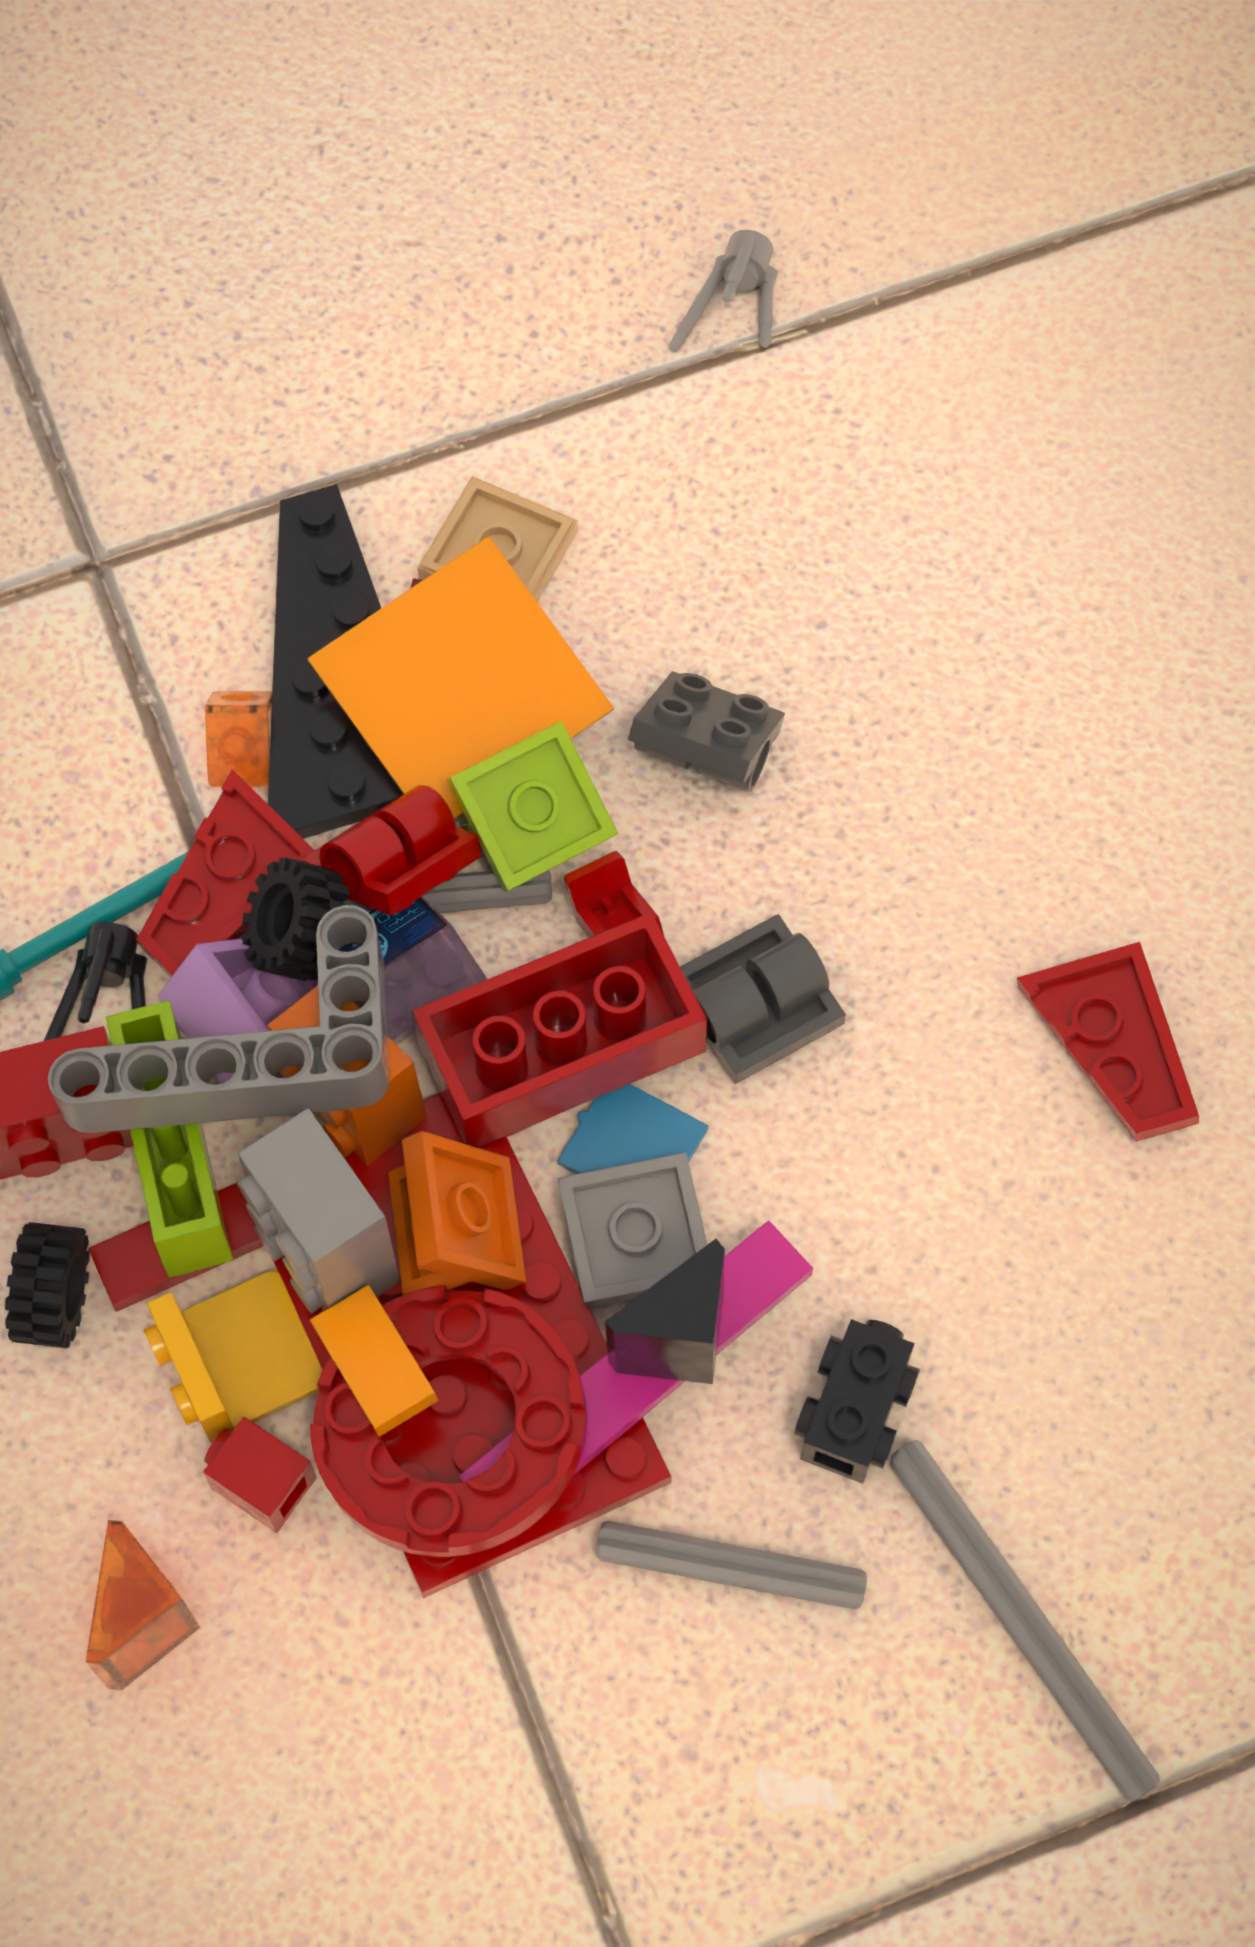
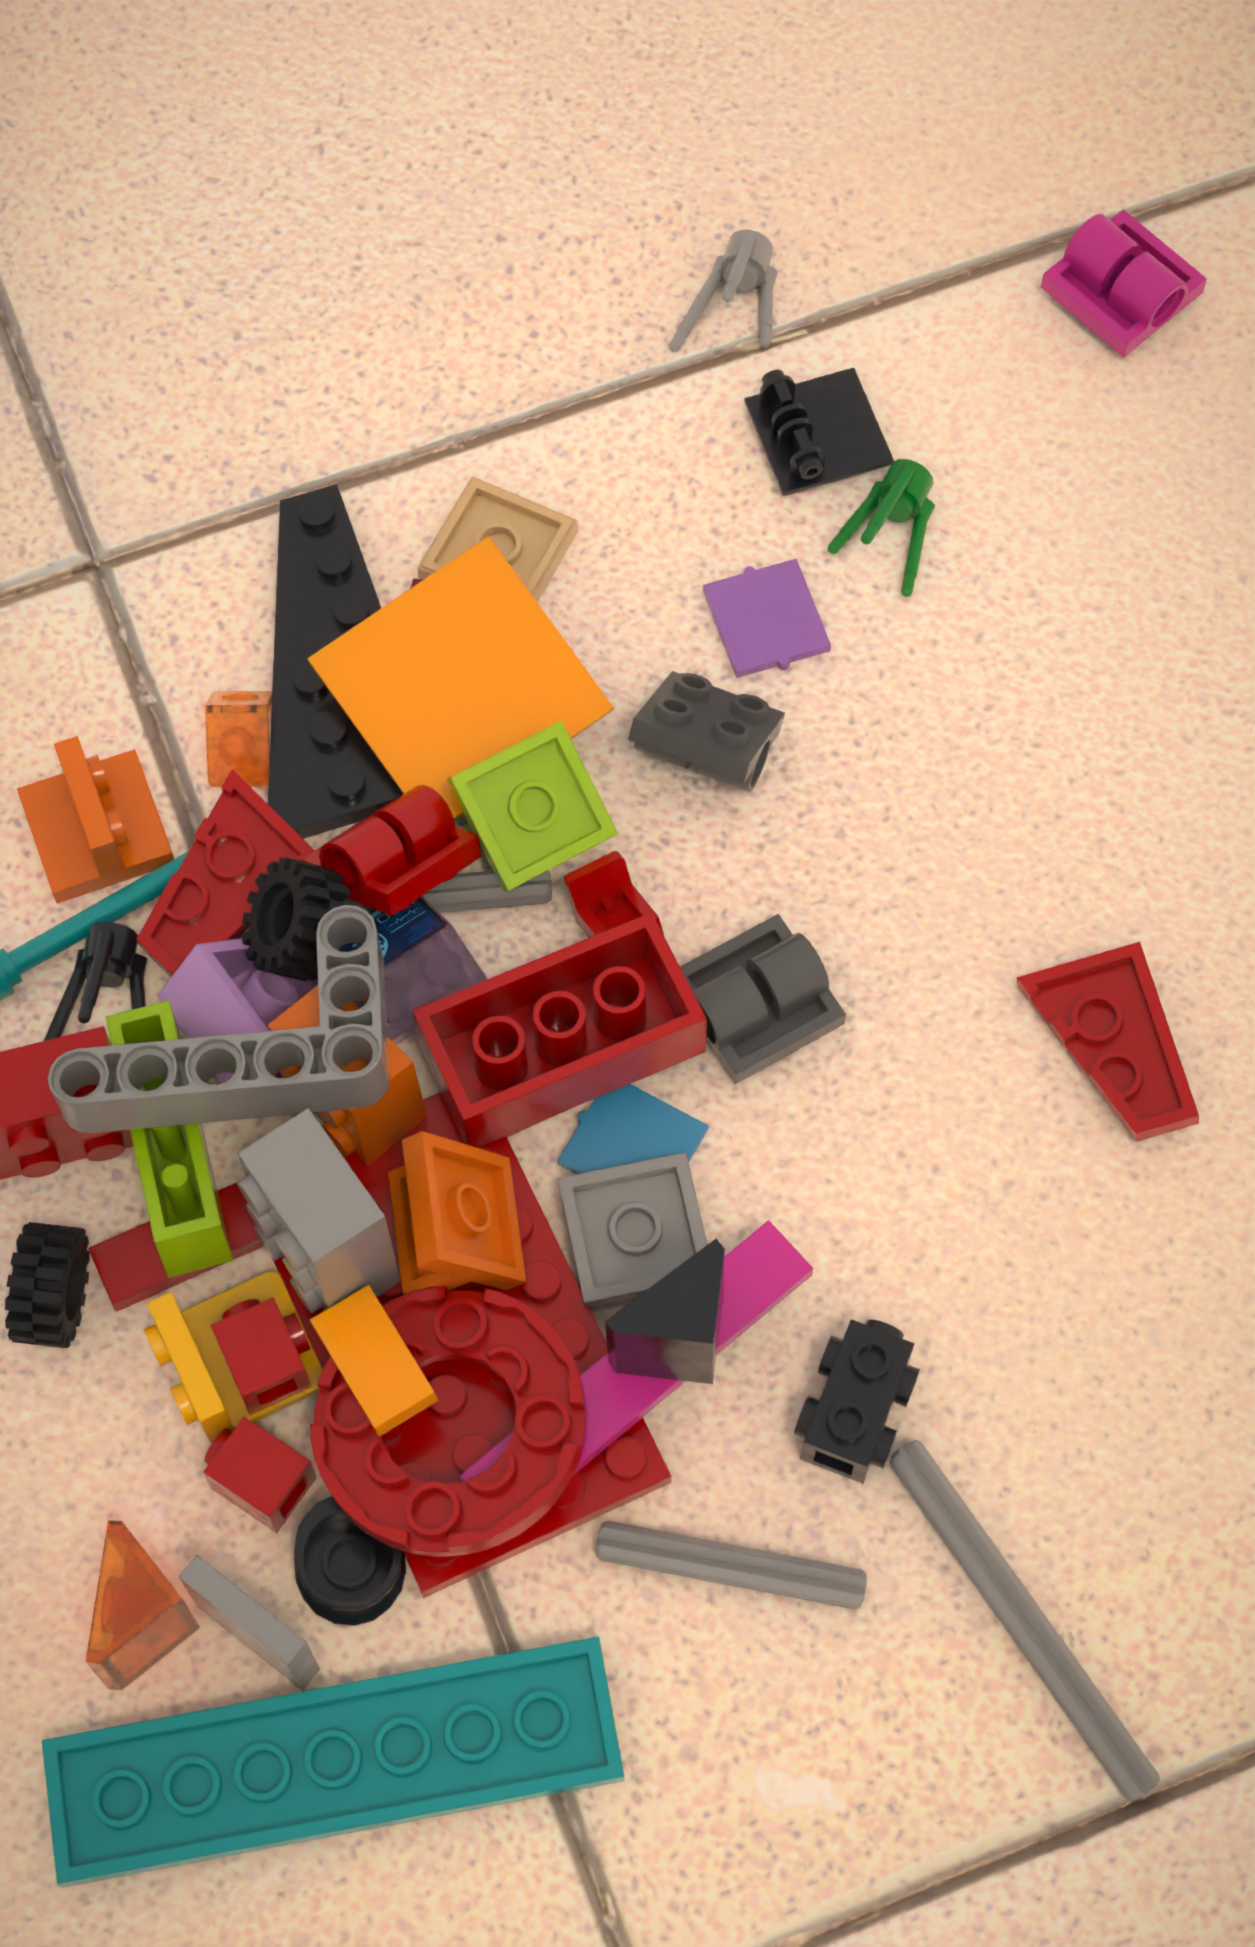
none -> orange bracket [17,736,174,904]
none -> teal plate [42,1636,625,1888]
none -> light grey tile [179,1555,320,1691]
none -> red brick [211,1297,312,1415]
none -> black piece [294,1496,406,1626]
none -> medium lavender piece [703,559,831,678]
none -> black hinge [744,367,894,496]
none -> green plant [828,459,935,597]
none -> dark pink plate [1041,209,1207,358]

